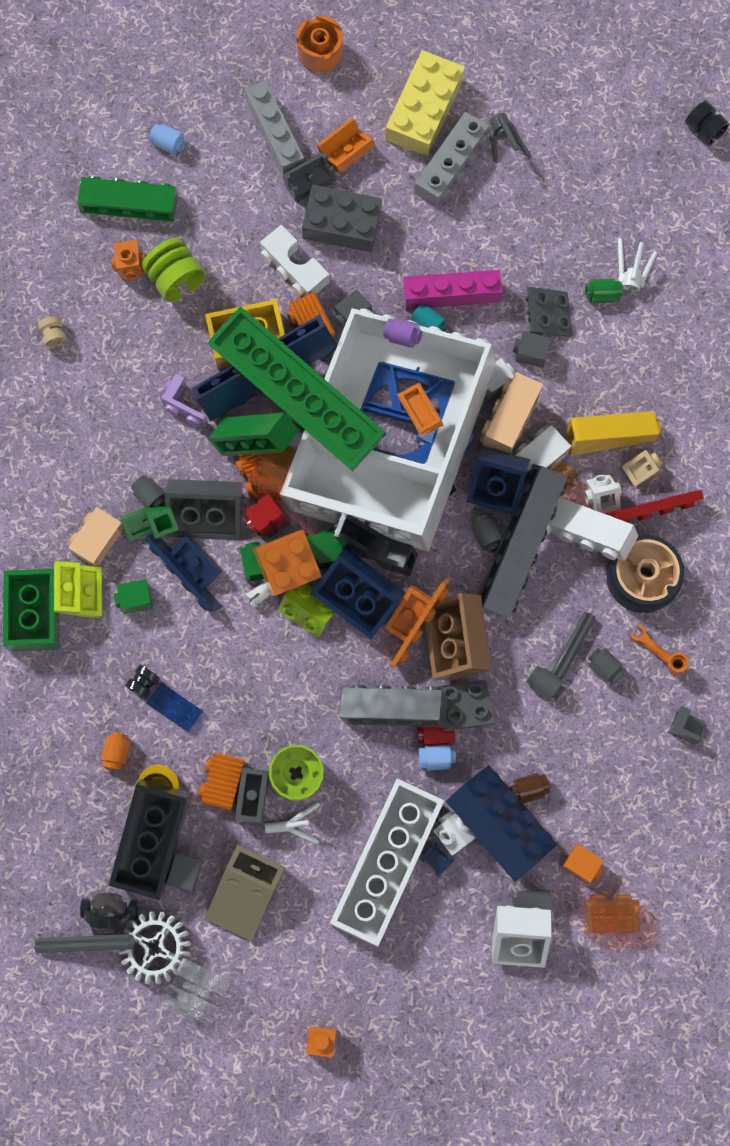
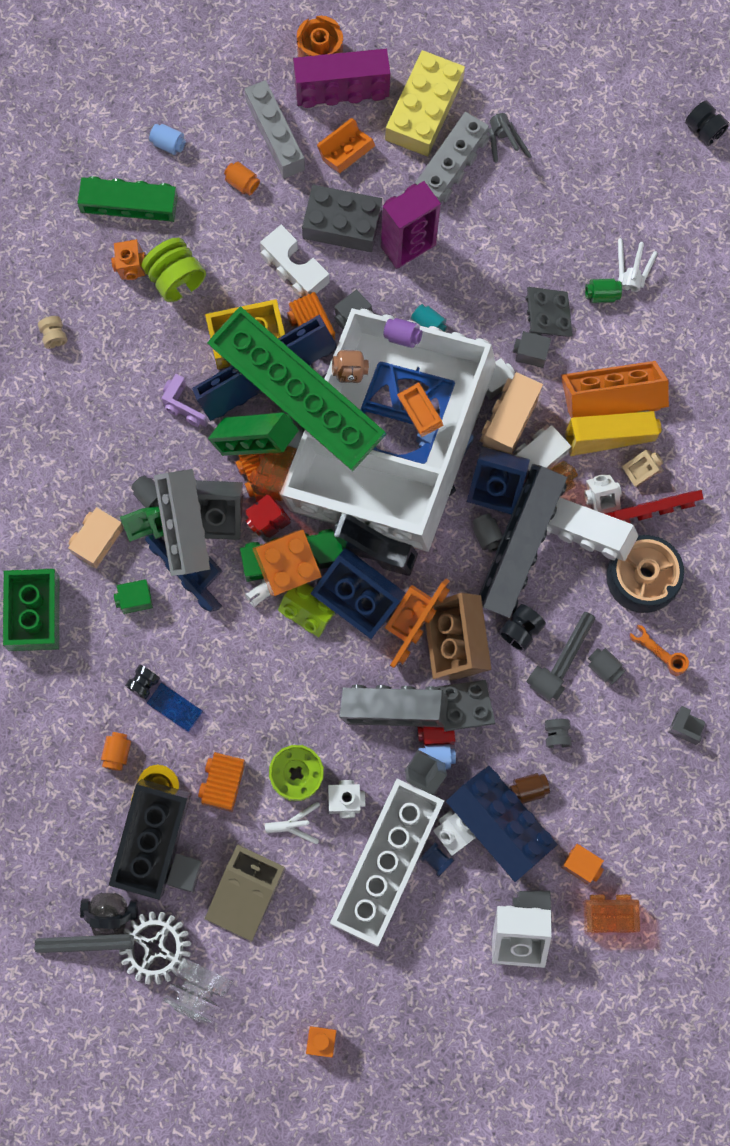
neon yellow slope [54,561,102,618] -> none
dark grey brick [235,767,269,826] -> none
dark grey hinge [284,152,337,203] -> none
dark pink brick [403,270,503,310] -> none
none -> light grey brick [154,469,210,576]
none -> orange brick [224,161,260,196]
none -> magenta brick [293,48,391,108]
none -> white brick [328,780,365,818]
none -> nougat head [332,350,369,383]
none -> magenta brick [381,181,441,269]
none -> dark grey panel [405,750,447,795]
none -> black wheel [498,604,546,652]
none -> dark grey wheel [545,719,572,748]
none -> orange slope [561,361,669,418]

